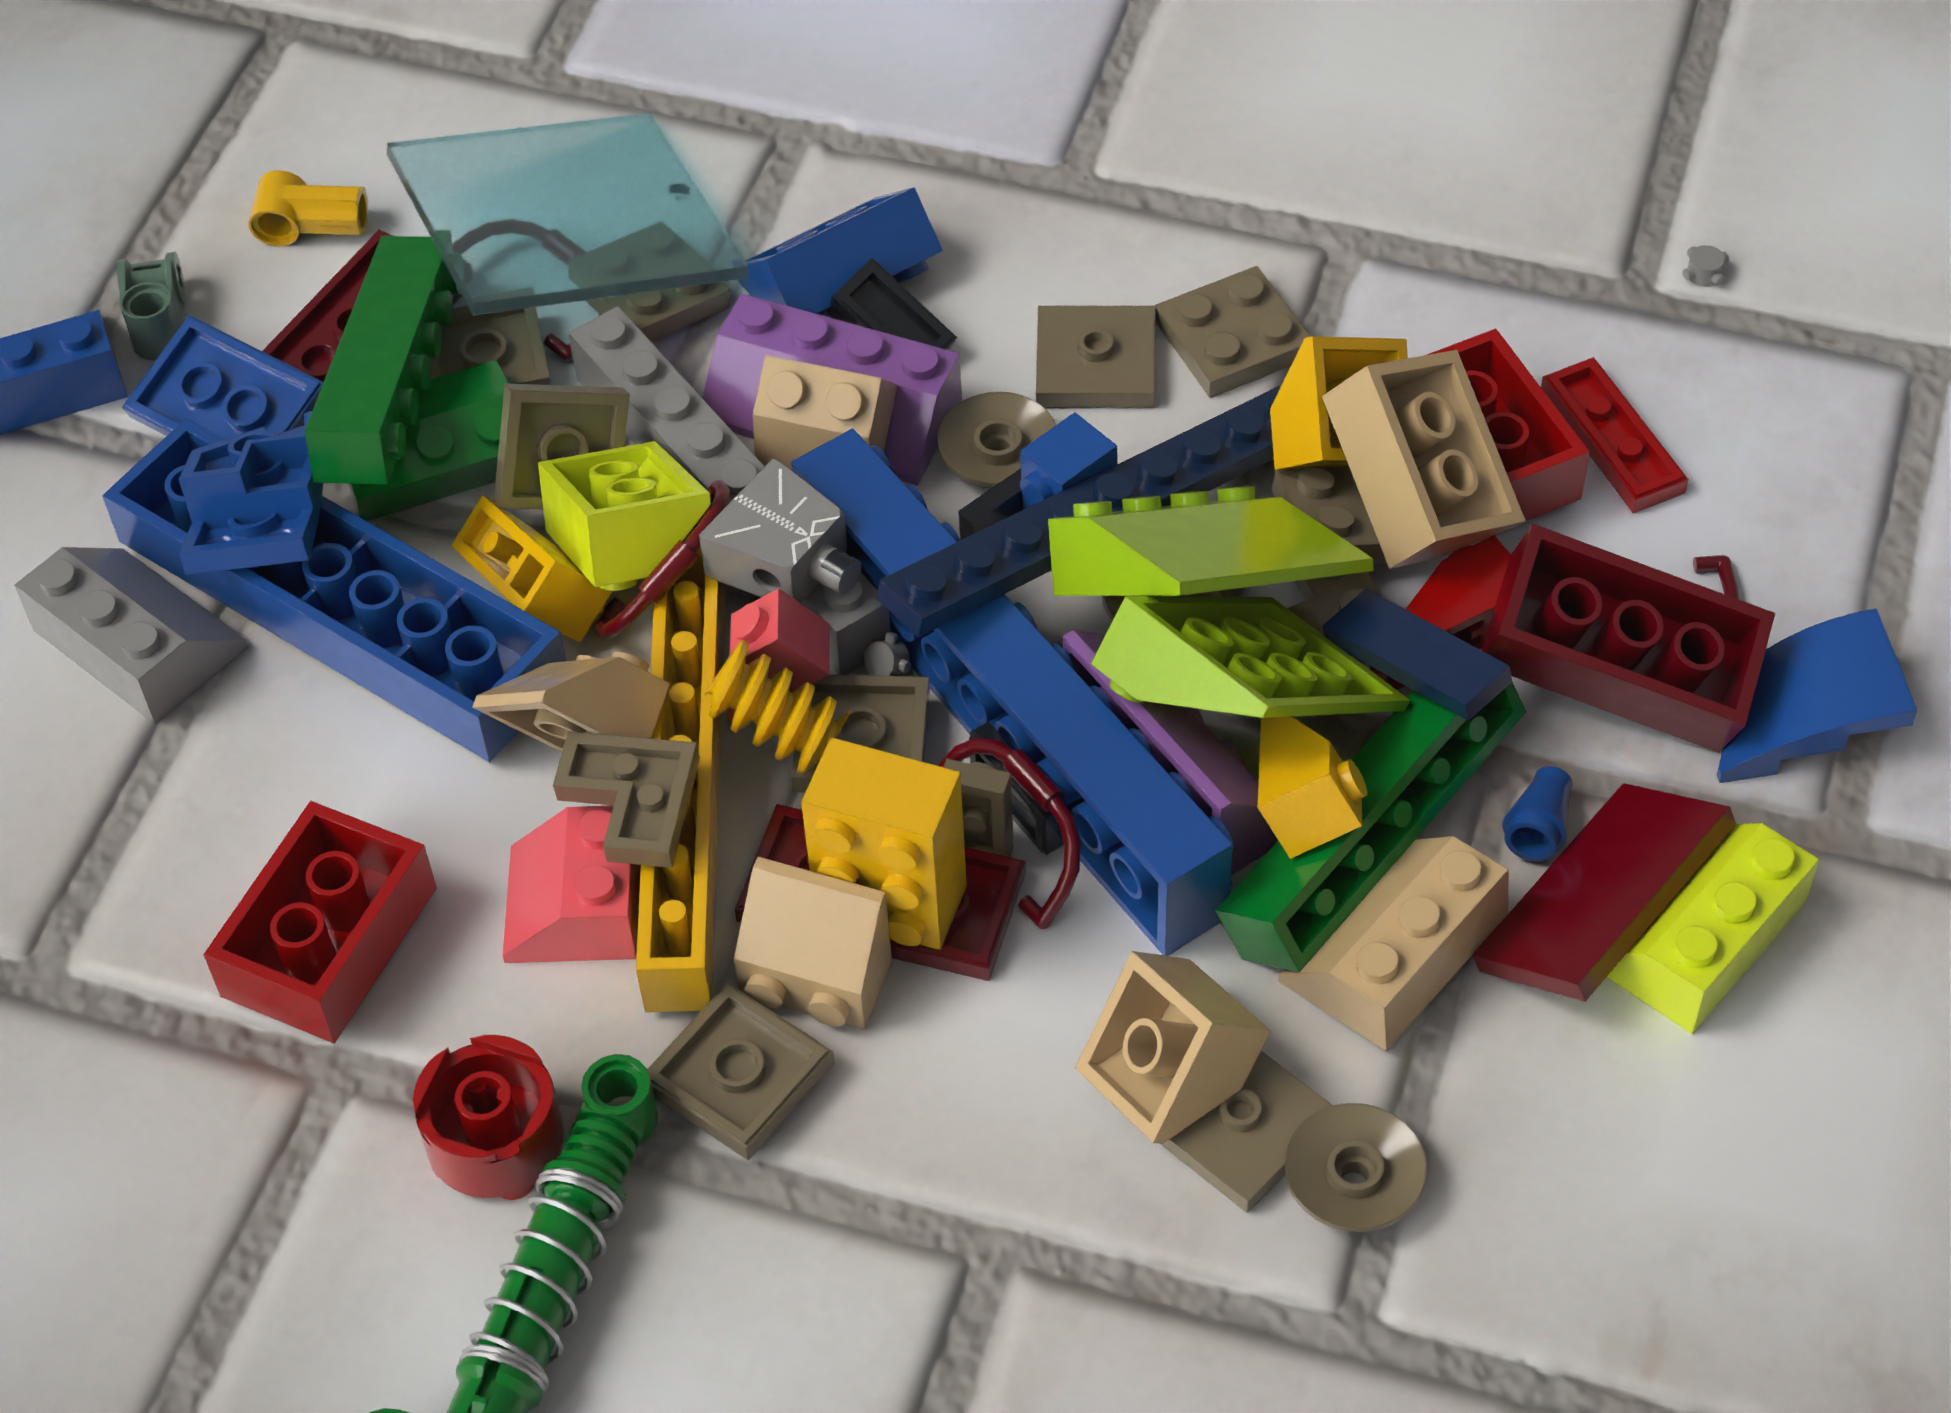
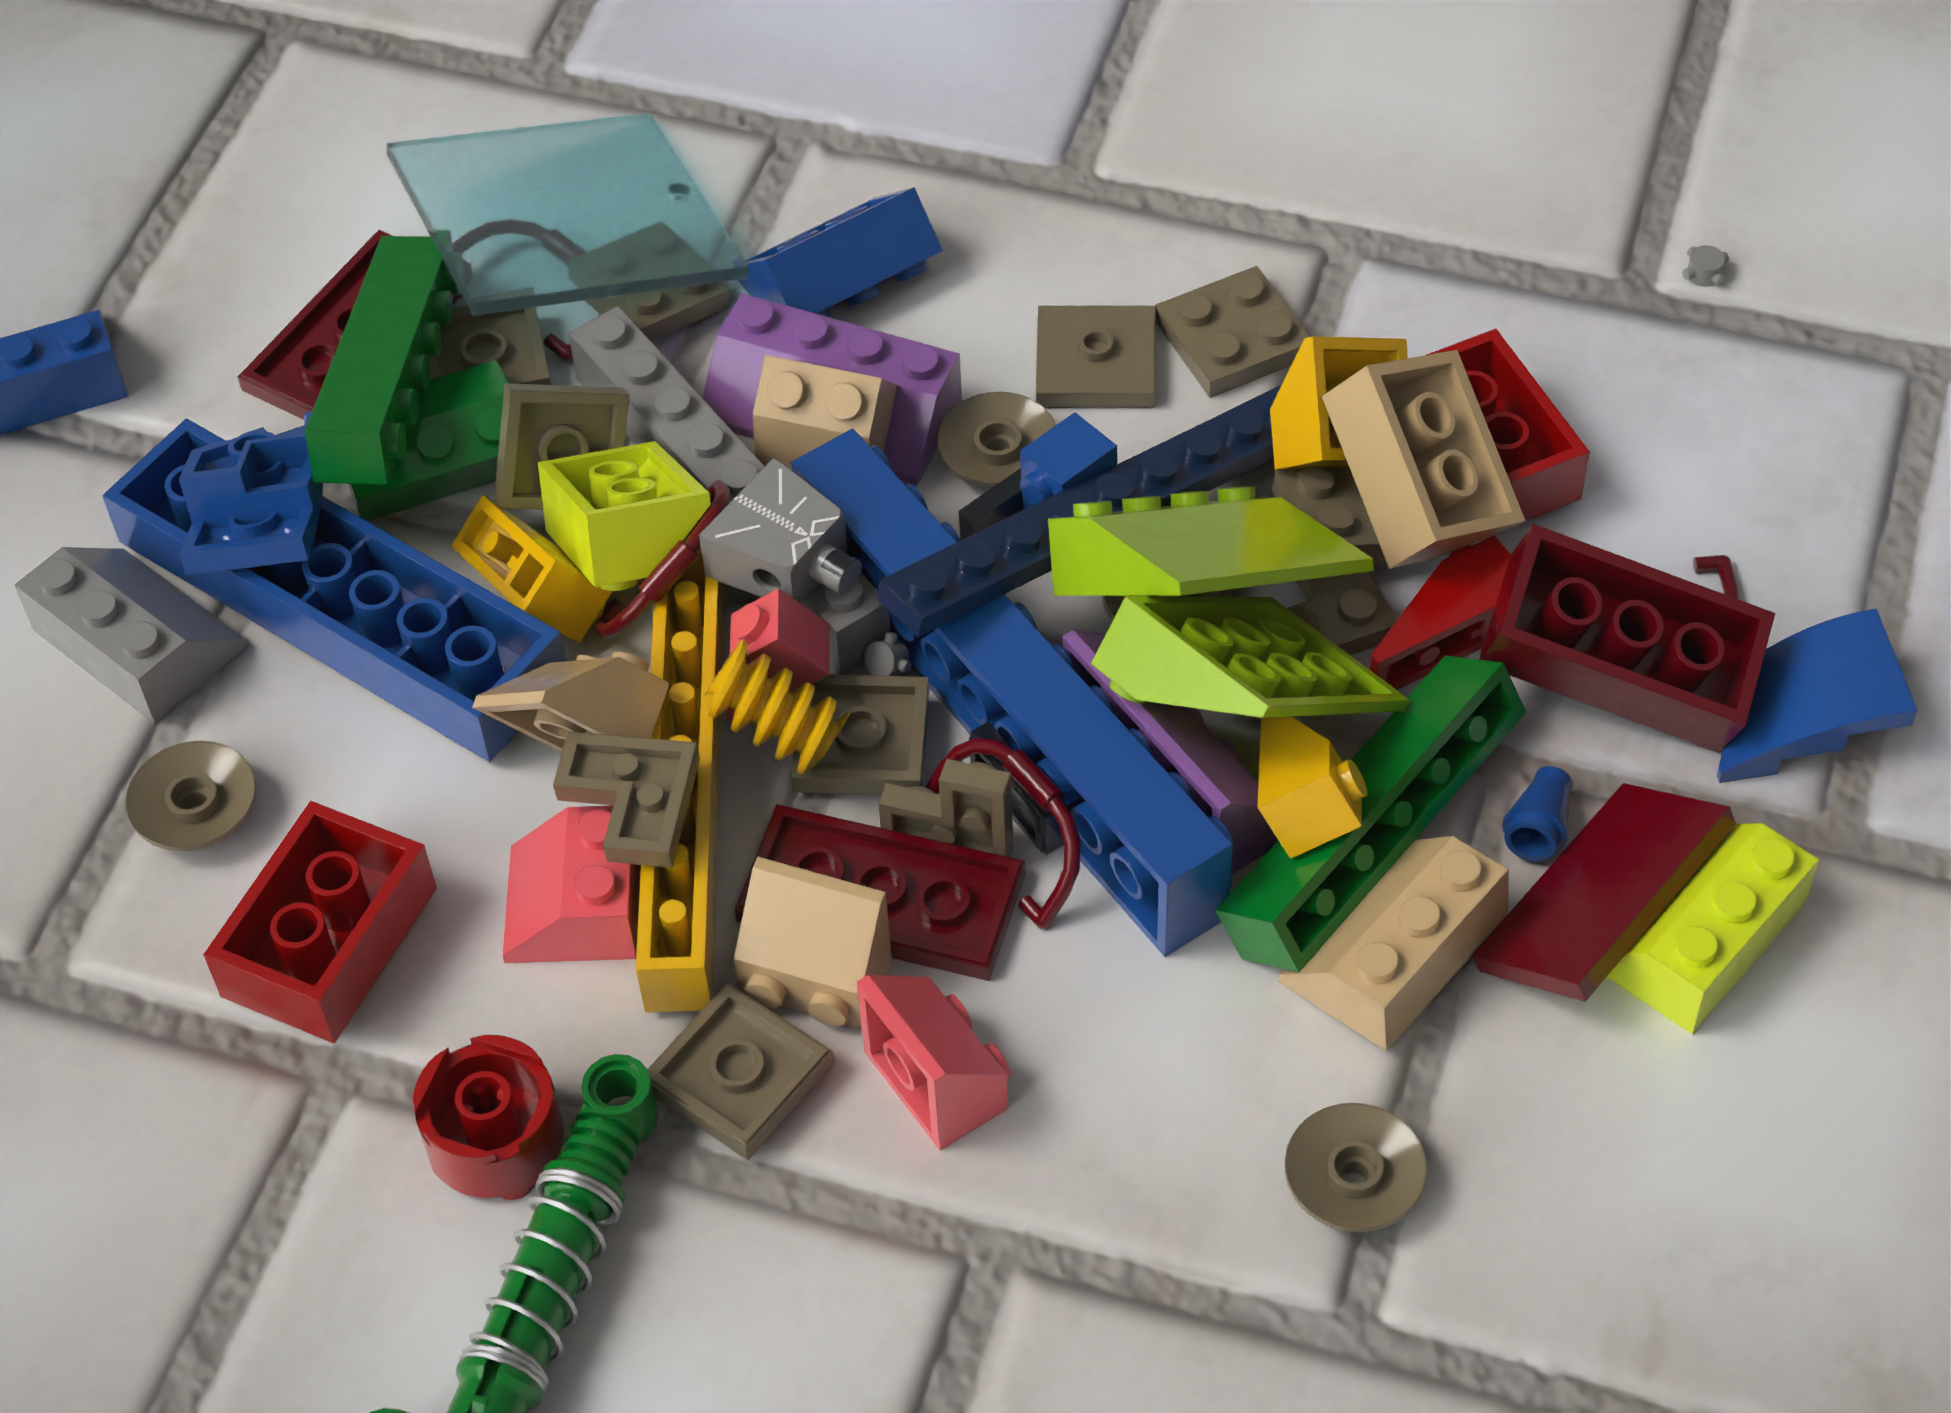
sand green piece [116,252,186,360] -> none
blue tile [122,315,324,440] -> none
yellow piece [249,170,368,247] -> none
yellow brick [801,737,967,950] -> none
black tile [830,258,957,350] -> none
tan slope [1075,951,1271,1144] -> none
dark tan plate [1161,1051,1332,1213] -> none
dark blue tile [1323,588,1512,721] -> none
red tile [1541,357,1689,514] -> none
none -> dark tan dish [126,741,257,851]
none -> coral slope [857,975,1011,1150]

